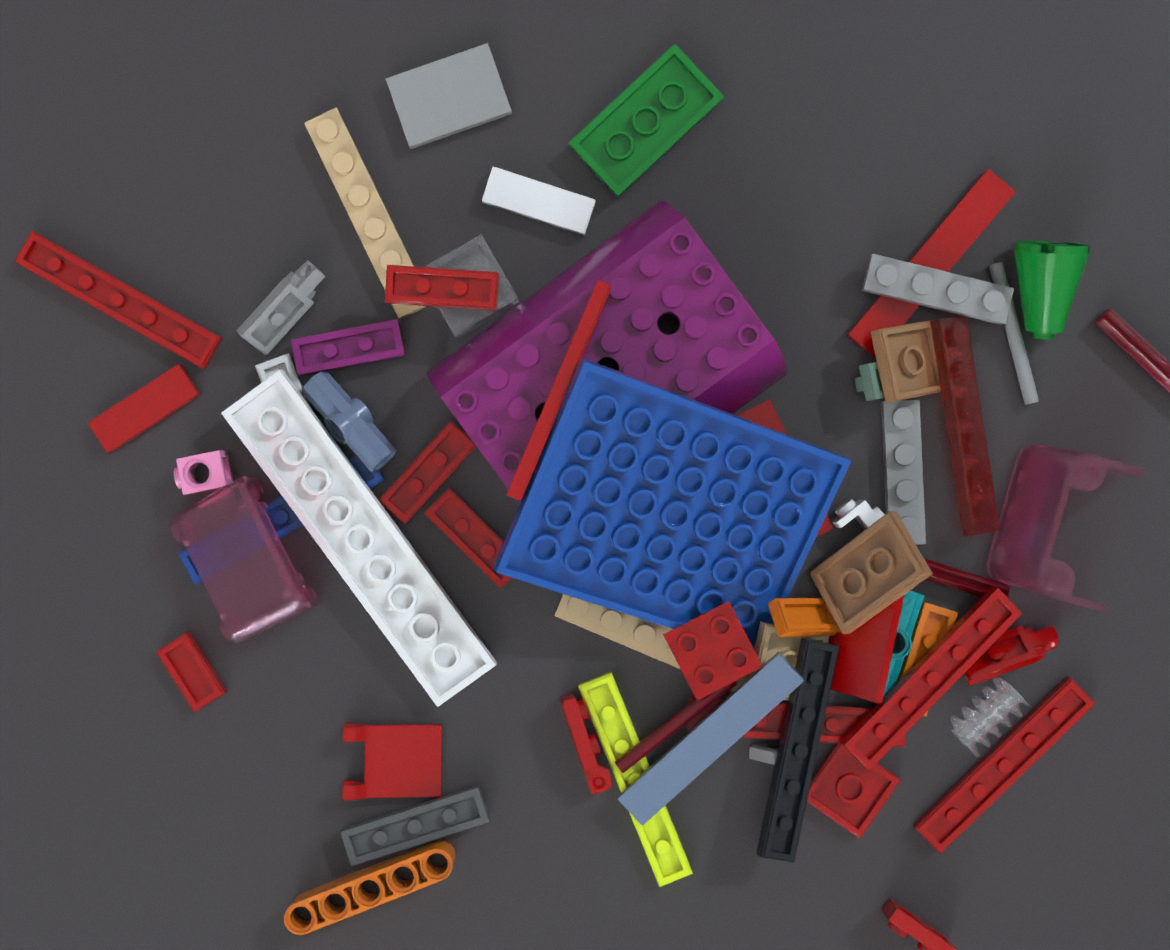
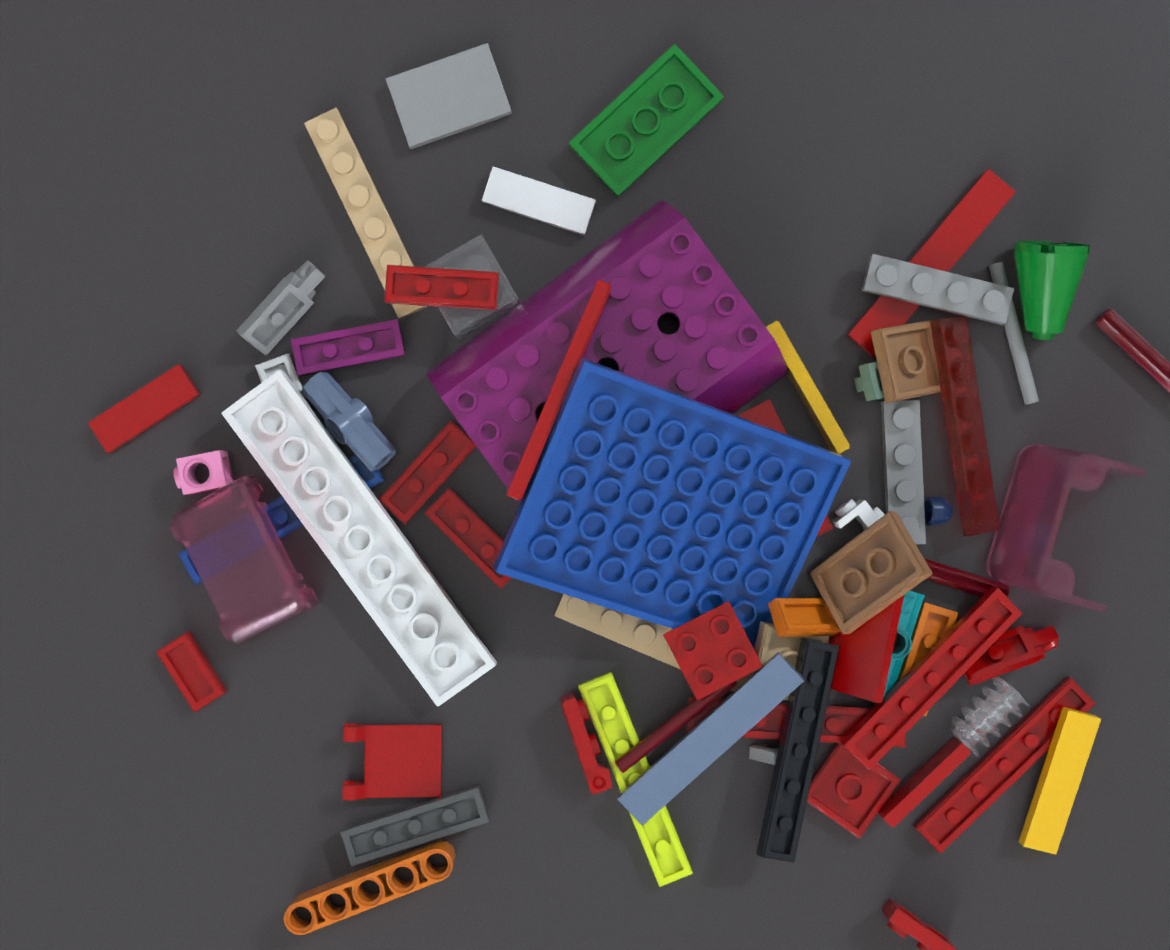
red tile [14,231,223,370] -> none
none -> yellow tile [766,321,850,454]
none -> red tile [879,736,971,828]
none -> dark blue hinge [924,497,953,526]
none -> yellow tile [1018,707,1101,855]

